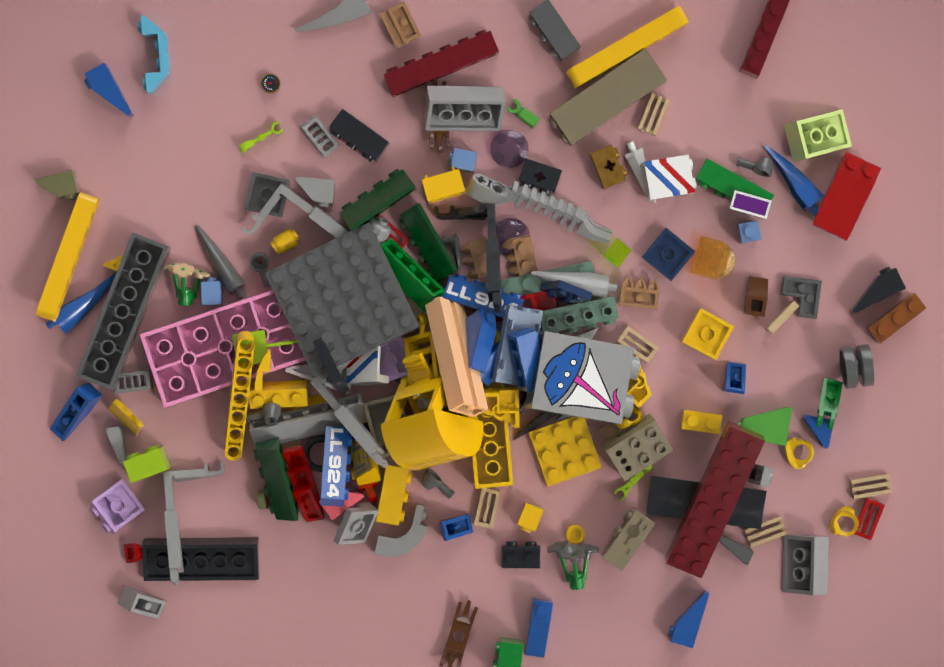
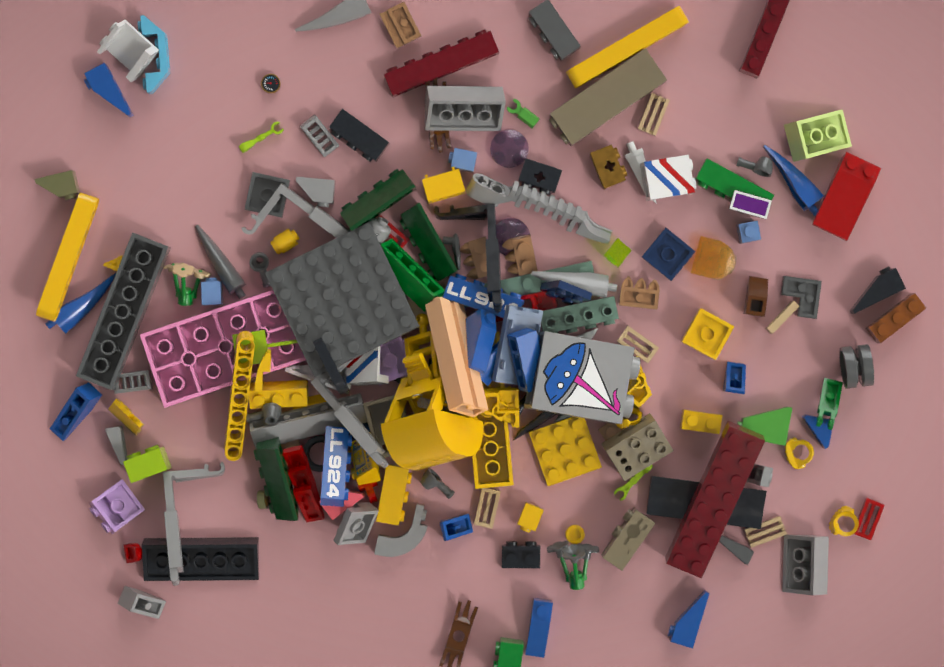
tan tile [850,473,892,499] -> none
none -> white panel [97,20,159,82]

